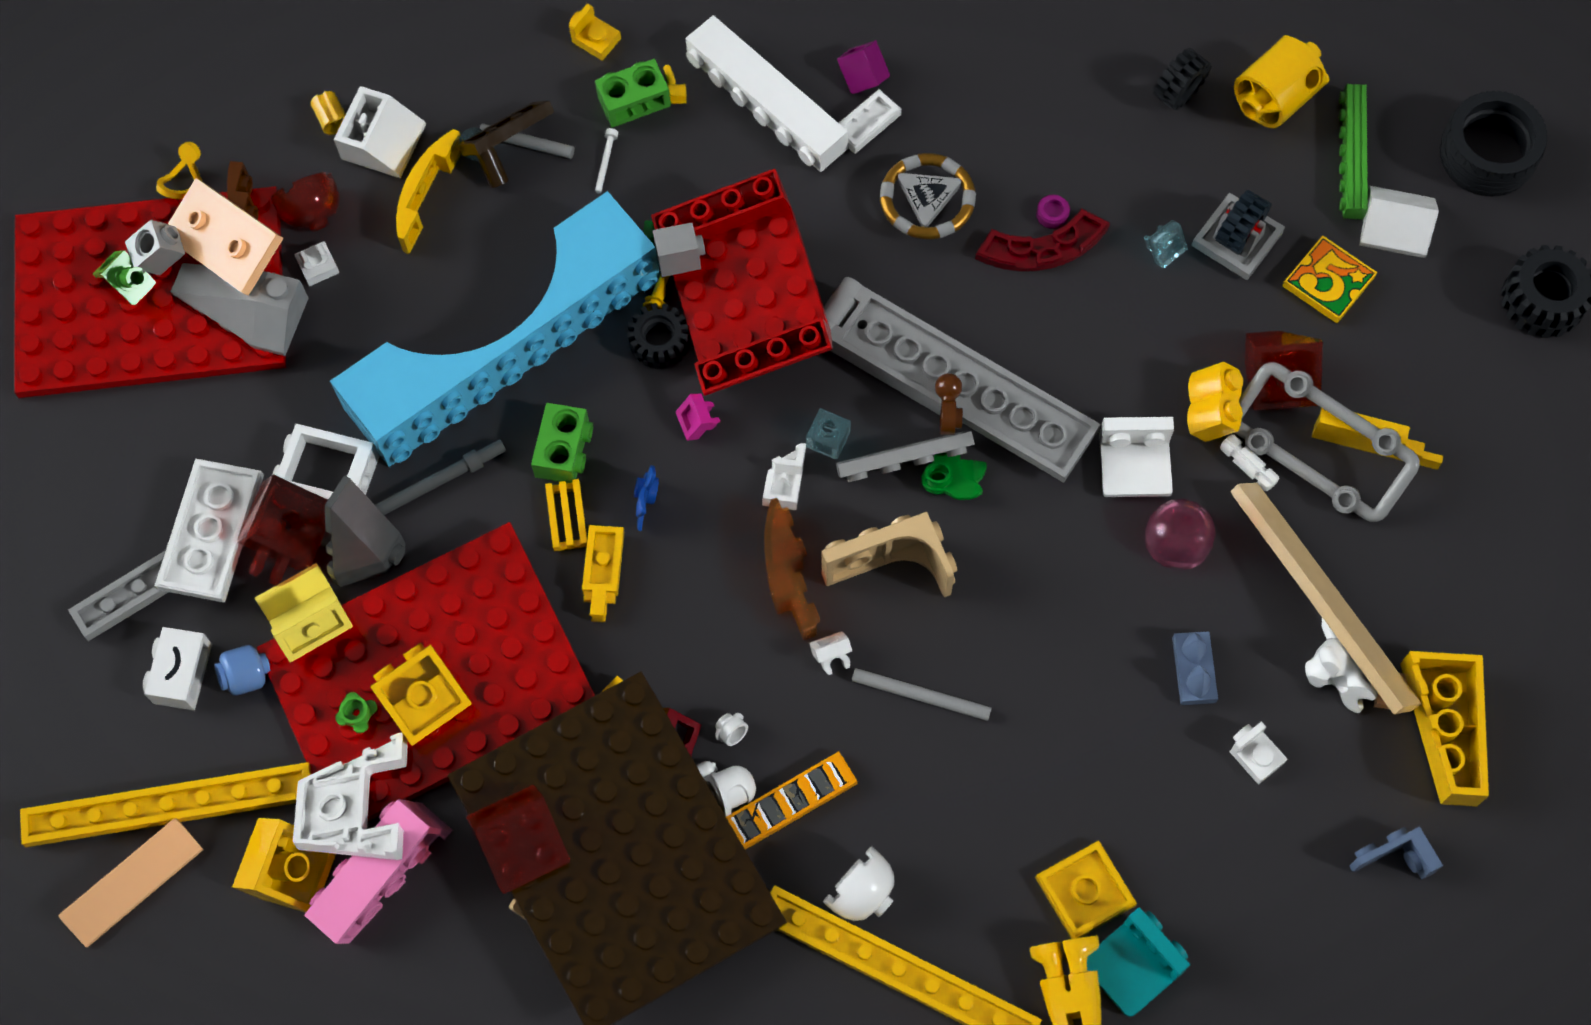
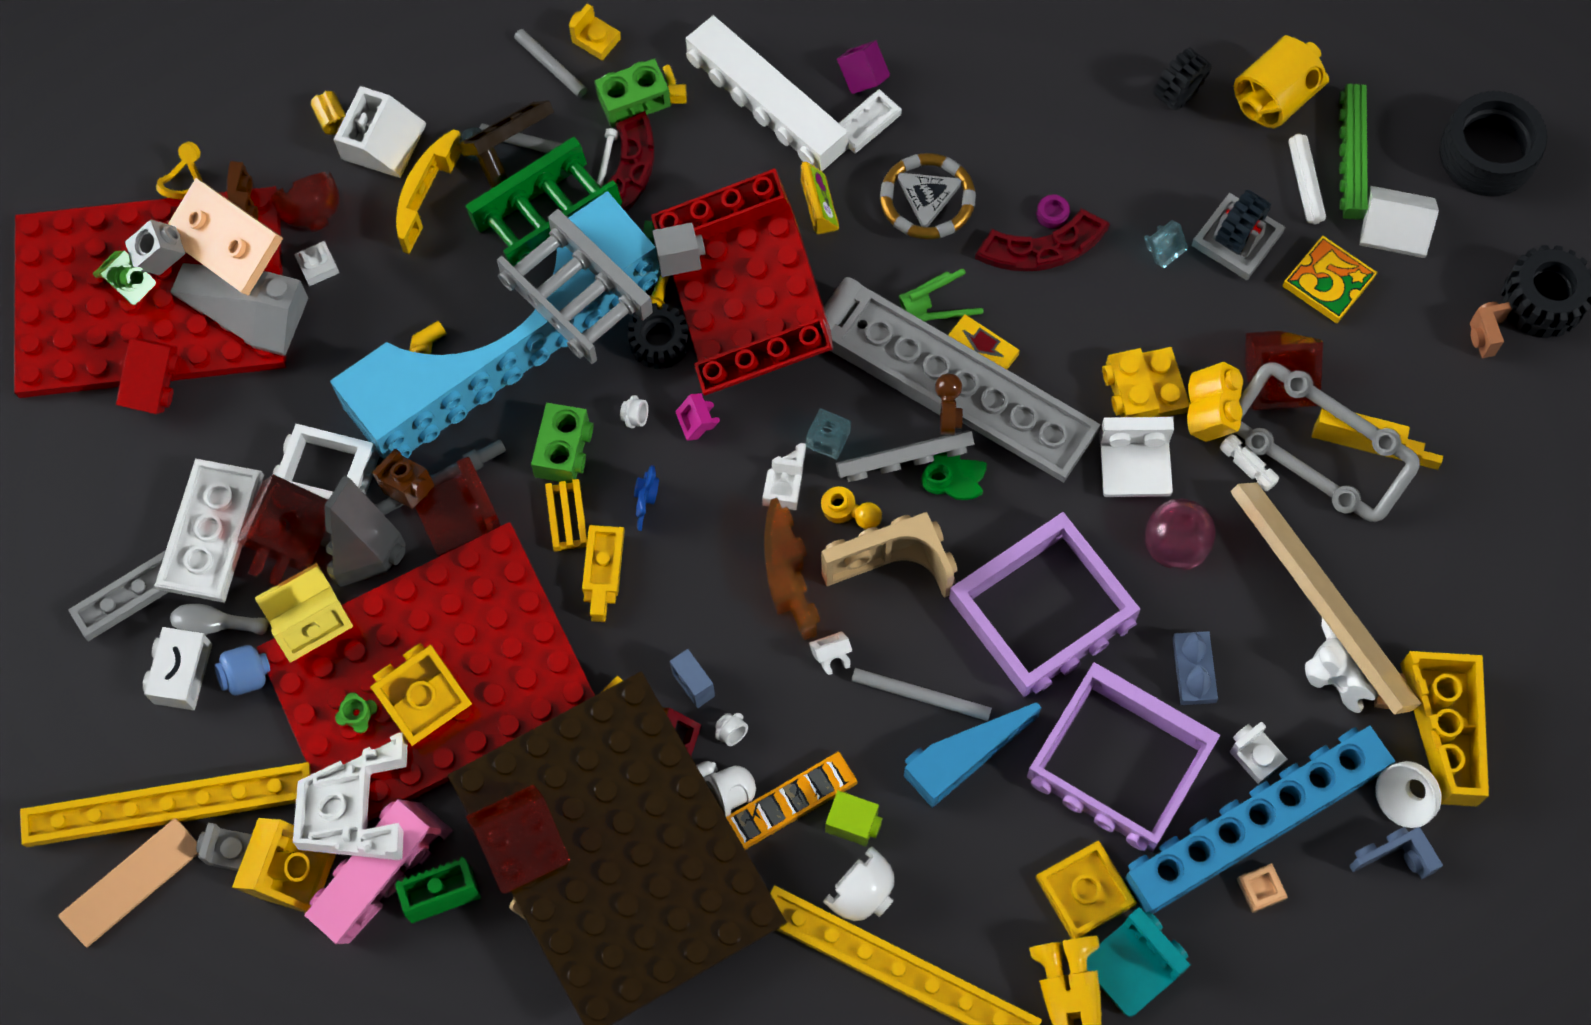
none -> red brick [116,338,180,414]
none -> light grey piece [170,603,269,636]
none -> light grey bracket [196,823,252,871]
none -> reddish brown brick [372,449,435,509]
none -> green brick [395,857,481,924]
none -> yellow arm [409,321,447,354]
none -> clear red bracket [415,456,501,556]
none -> green fence [465,137,622,267]
none -> light grey fence [497,209,653,364]
none -> light grey bar [514,29,587,98]
none -> dark red tile [605,111,654,212]
none -> white plate [620,395,648,429]
none -> sand blue piece [670,649,715,708]
none -> yellow slope [801,162,839,235]
none -> yellow plate [821,486,882,529]
none -> lime brick [825,790,883,846]
none -> bright green plant [899,269,984,322]
none -> dark azure slope [904,702,1041,808]
none -> yellow tile [948,314,1020,370]
none -> lavender window [949,512,1141,697]
none -> lavender window [1026,662,1220,852]
none -> yellow plate [1102,347,1190,417]
none -> dark azure brick [1124,725,1396,914]
none -> light nougat tile [1237,863,1288,913]
none -> white axle [1288,134,1326,225]
none -> white piece [1375,761,1442,828]
none -> nougat bracket [1469,302,1512,359]

